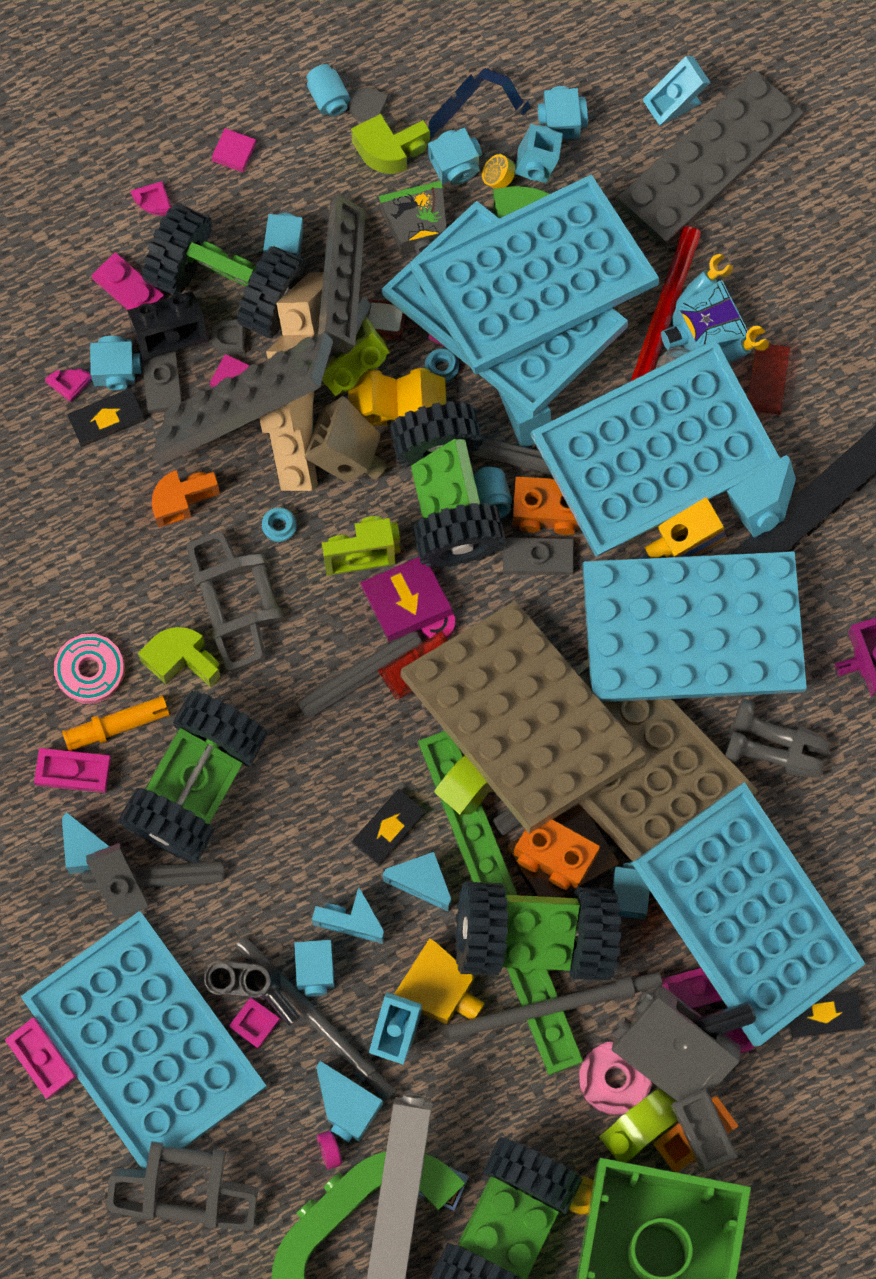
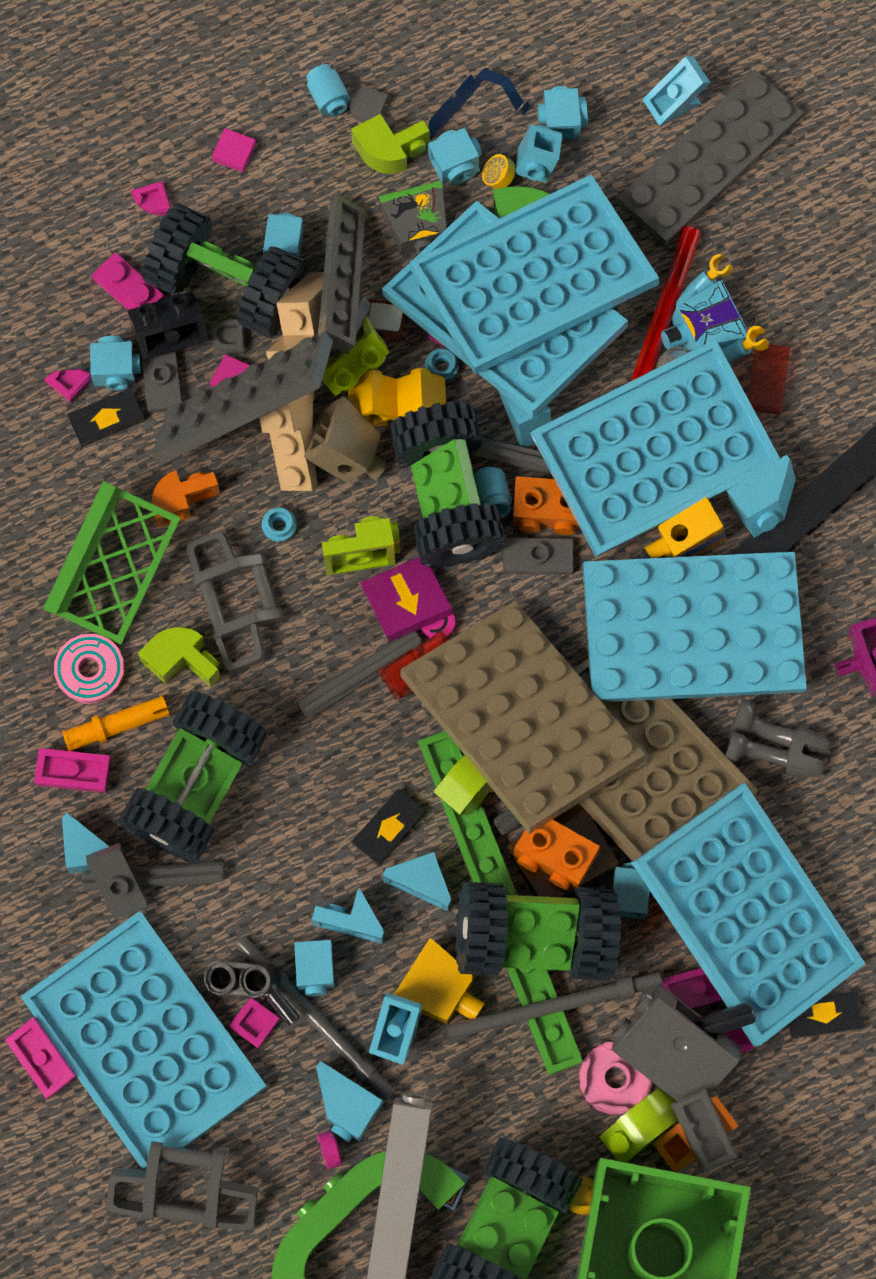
none -> bright green fence [43,481,181,645]

